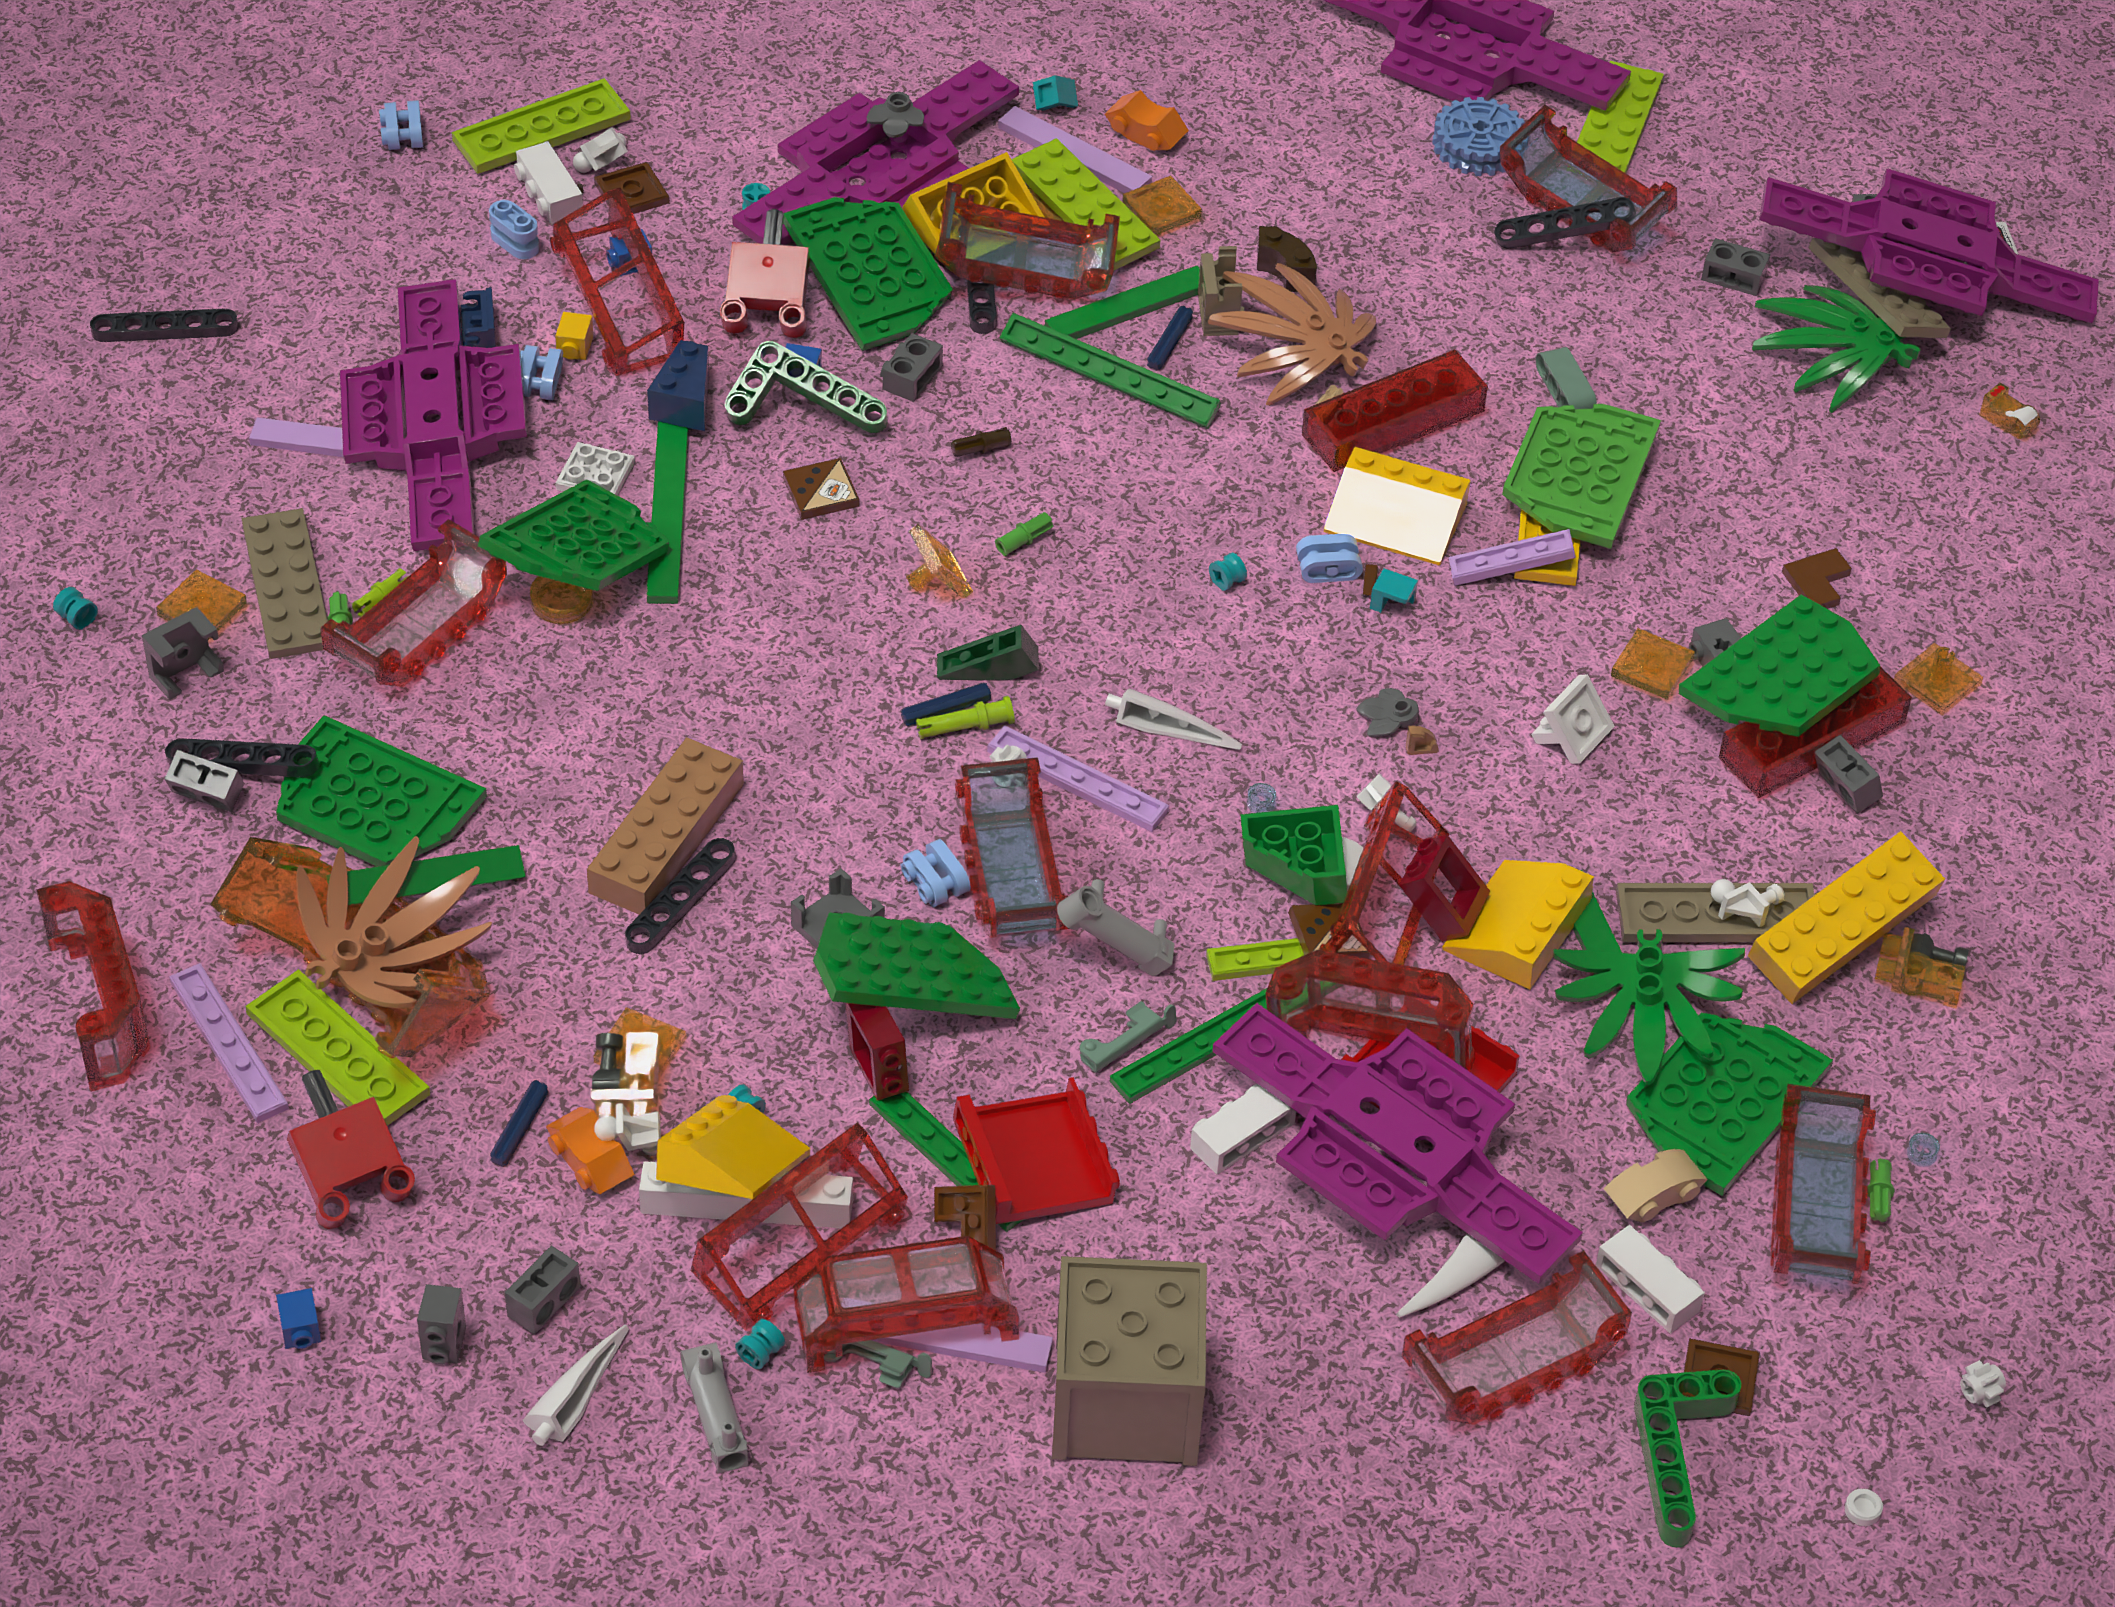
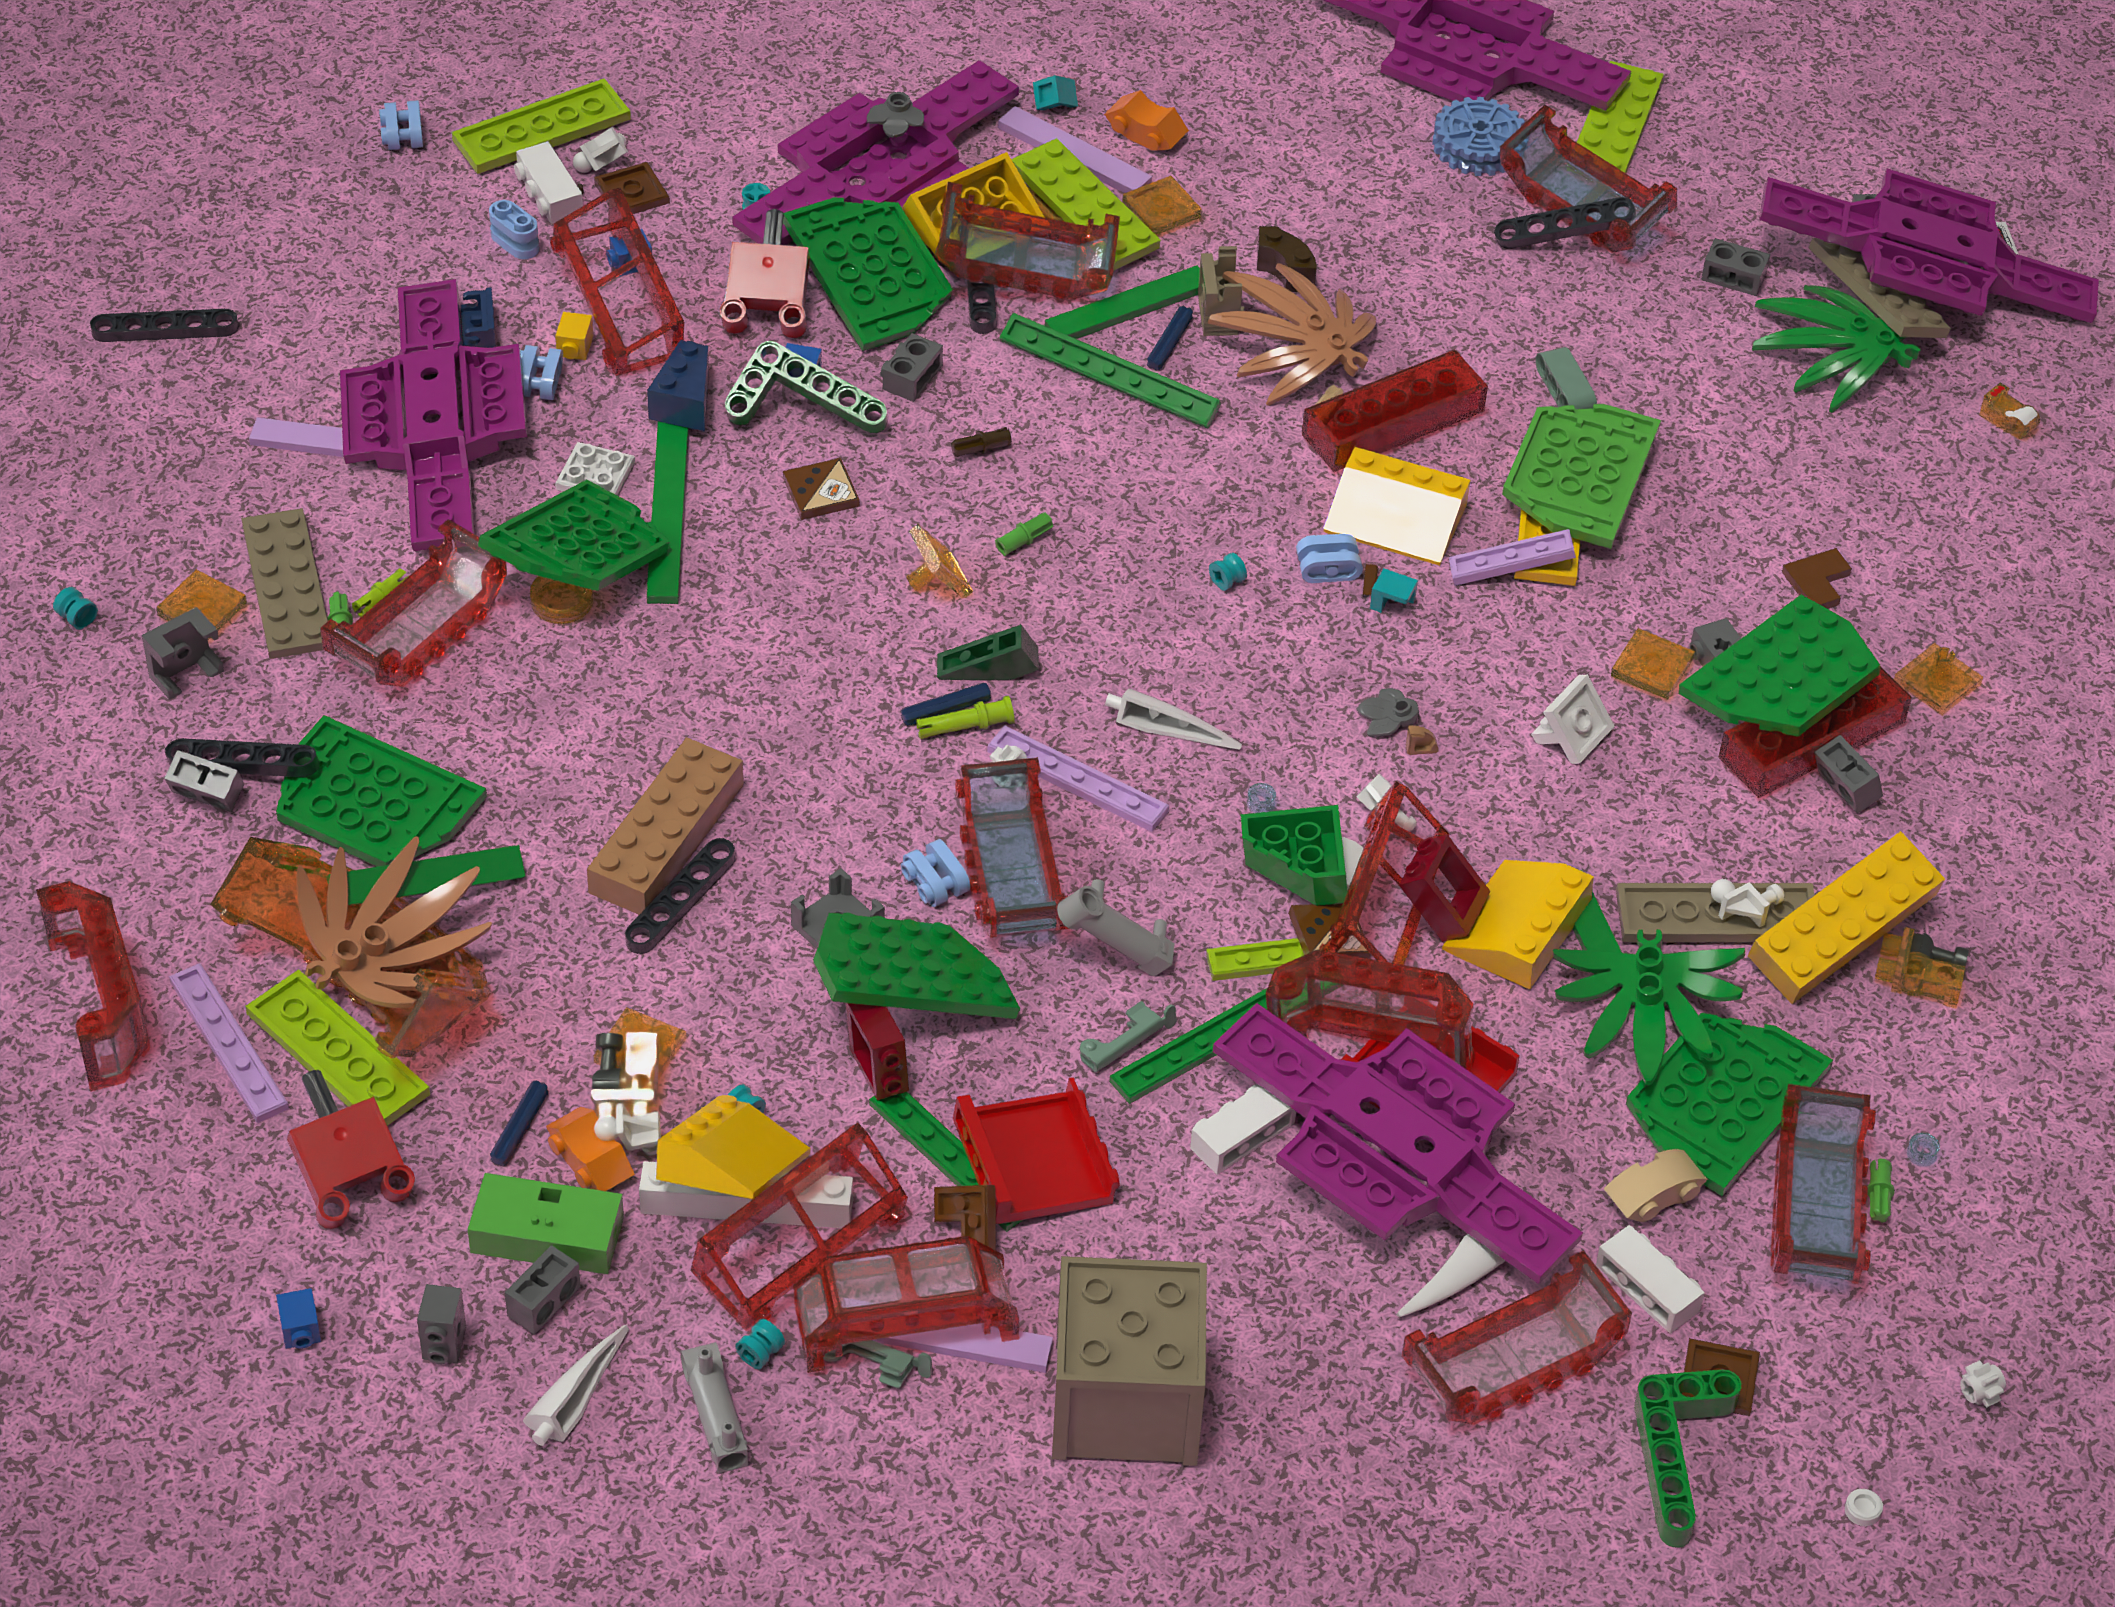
none -> bright green brick [467,1173,624,1274]

